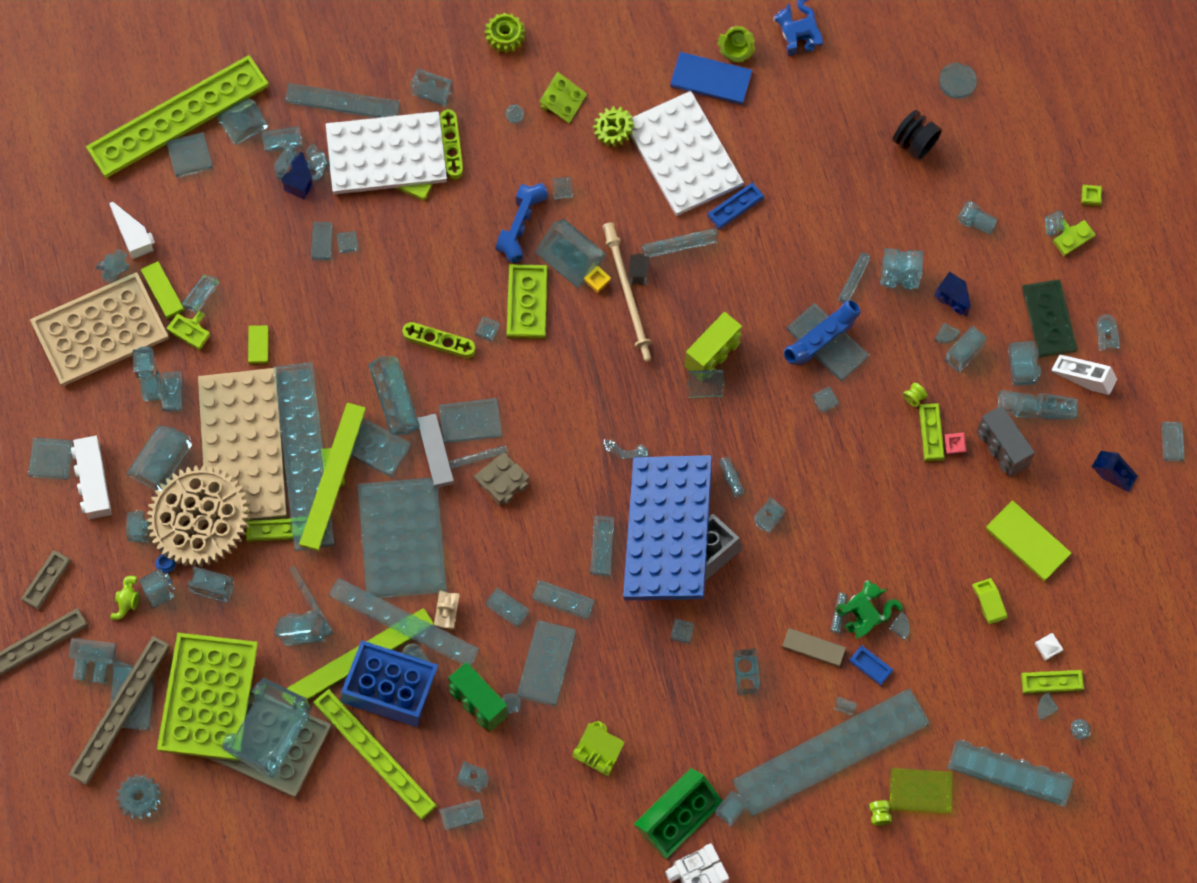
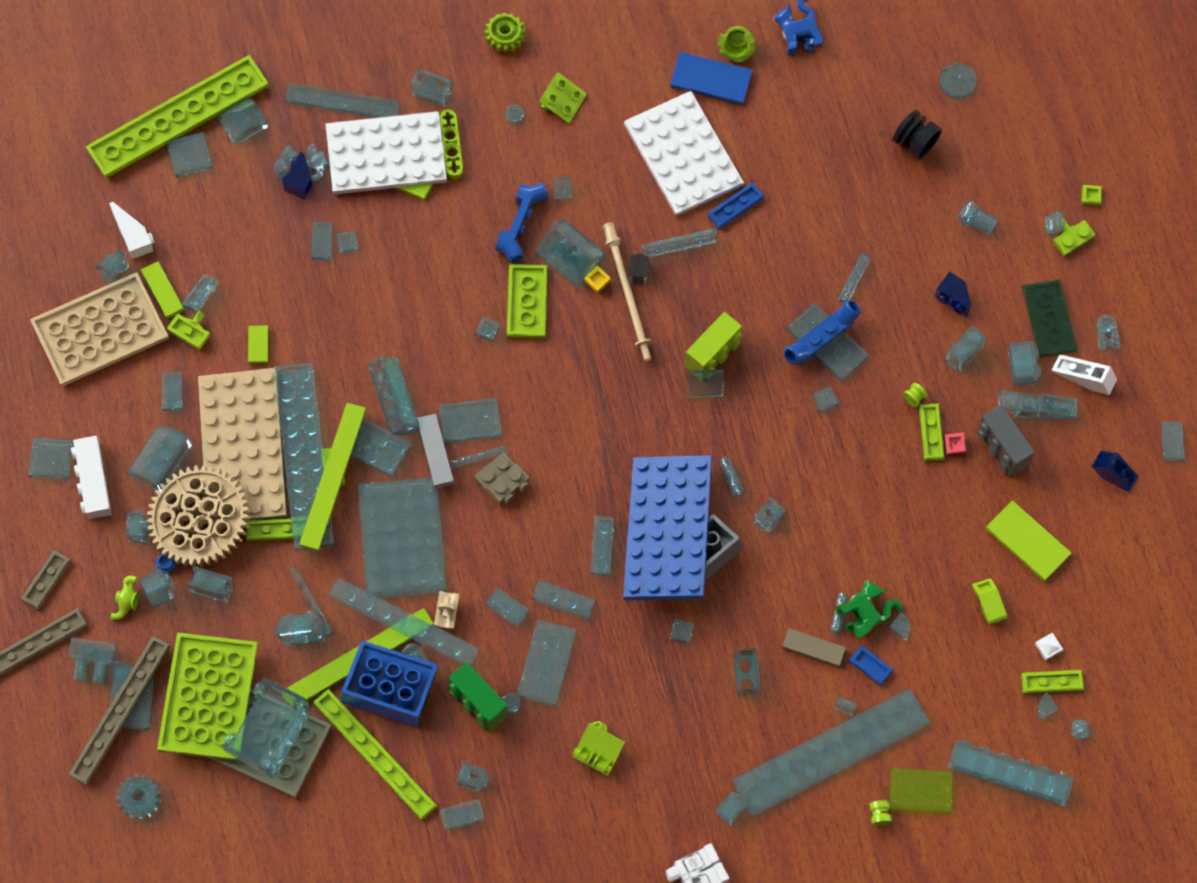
clear light blue arch [133,346,163,401] -> none
clear light blue plate [262,126,302,152] -> none
lime beam [403,322,475,359] -> none
lime gear [593,106,635,147] -> none
clear light blue piece [603,440,648,459] -> none
green slope [634,768,724,859] -> none
clear light blue brick [880,248,923,289] -> none
clear light blue tile [934,323,961,343] -> none

